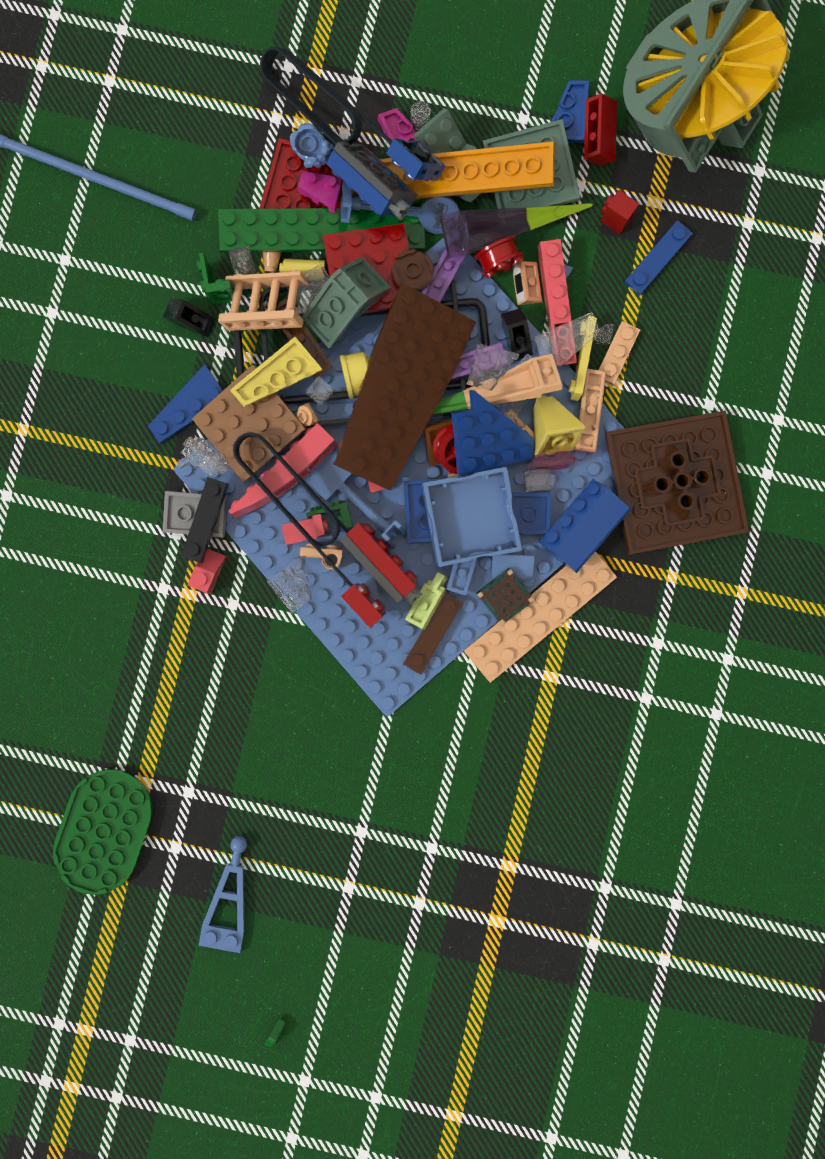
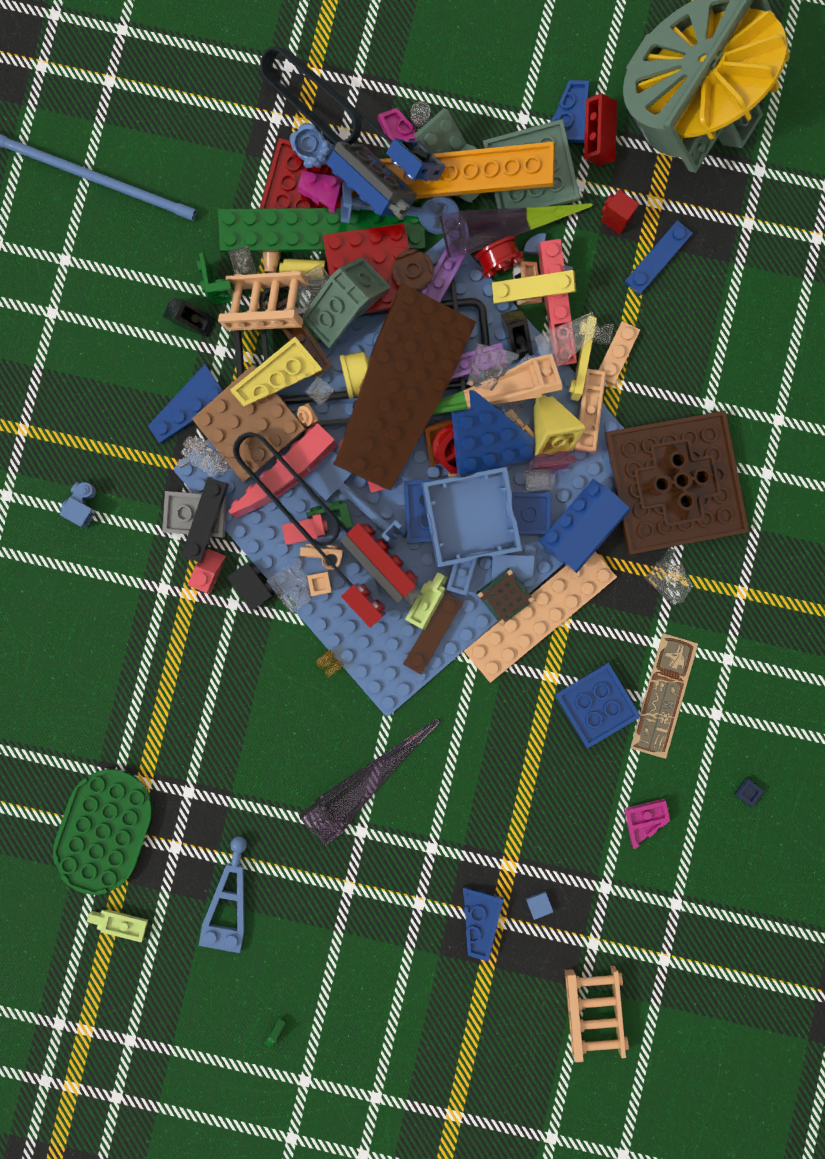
none -> medium blue brick [59,482,97,529]
none -> yellowish green hinge [87,909,148,942]
none -> black brick [227,562,274,611]
none -> clear purple plate [299,718,440,846]
none -> light nougat plate [307,572,332,596]
none -> clear yellow wheel [315,649,343,678]
none -> blue wing [463,887,504,962]
none -> light yellow plate [492,270,576,304]
none -> medium blue tile [523,233,546,255]
none -> medium blue tile [526,891,553,920]
none -> blue plate [554,663,641,749]
none -> light nougat fence [565,966,629,1062]
none -> dark pink wing [623,799,670,849]
none -> sticker [630,633,698,759]
none -> clear slope [644,547,693,606]
none -> dark blue tile [734,778,764,807]

